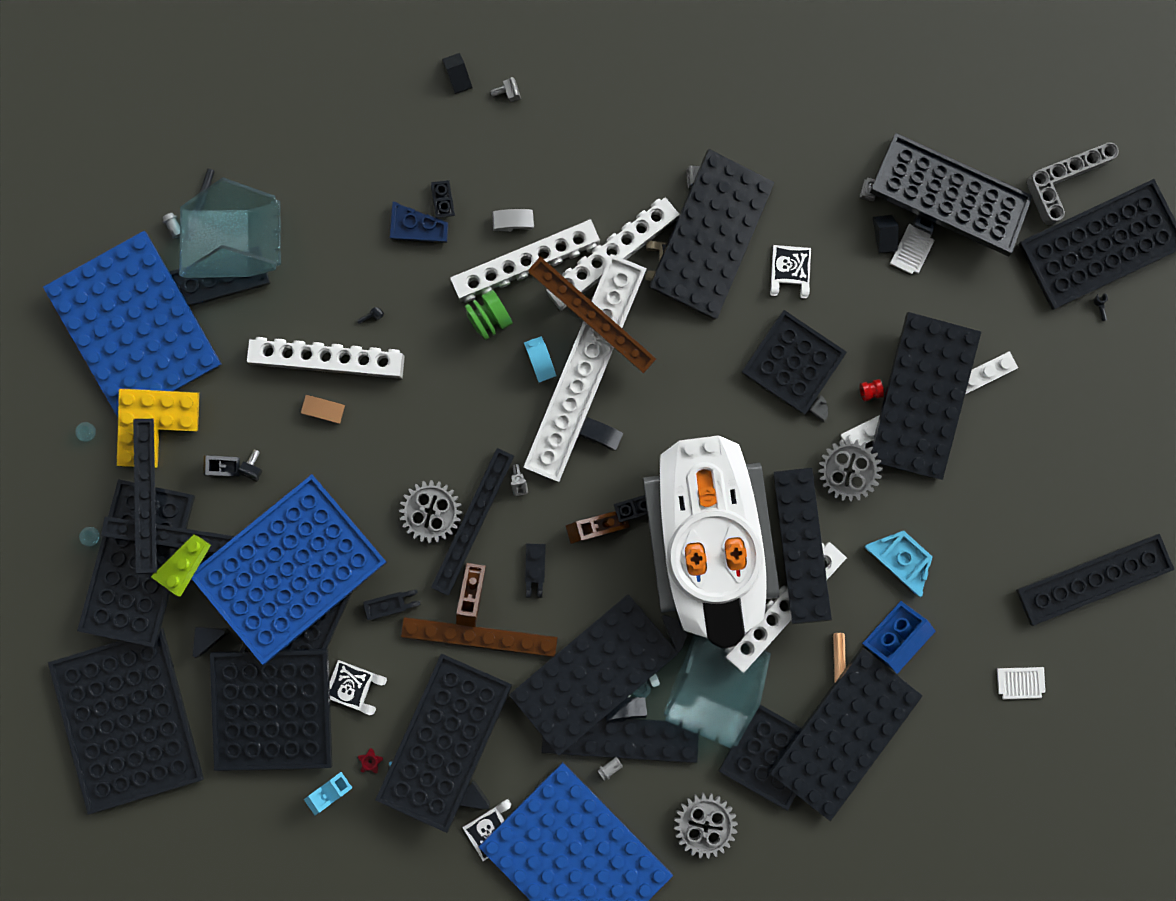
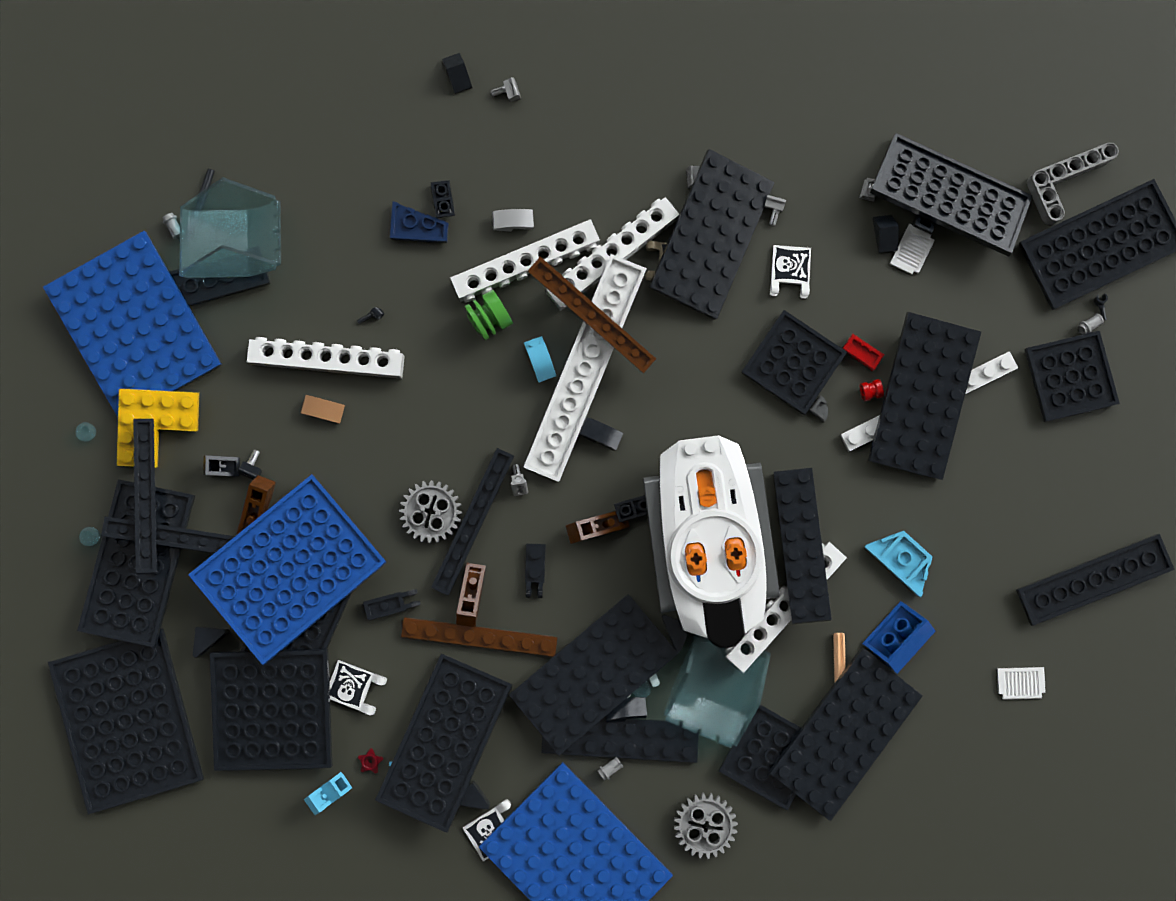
lime wing [151,535,211,597] -> none
light grey gear [818,439,882,501] -> none
none -> reddish brown slope [237,475,276,534]
none -> light grey piece [765,195,786,226]
none -> red plate [842,334,884,371]
none -> black plate [1024,331,1120,422]
none -> light grey pin [1078,314,1104,335]

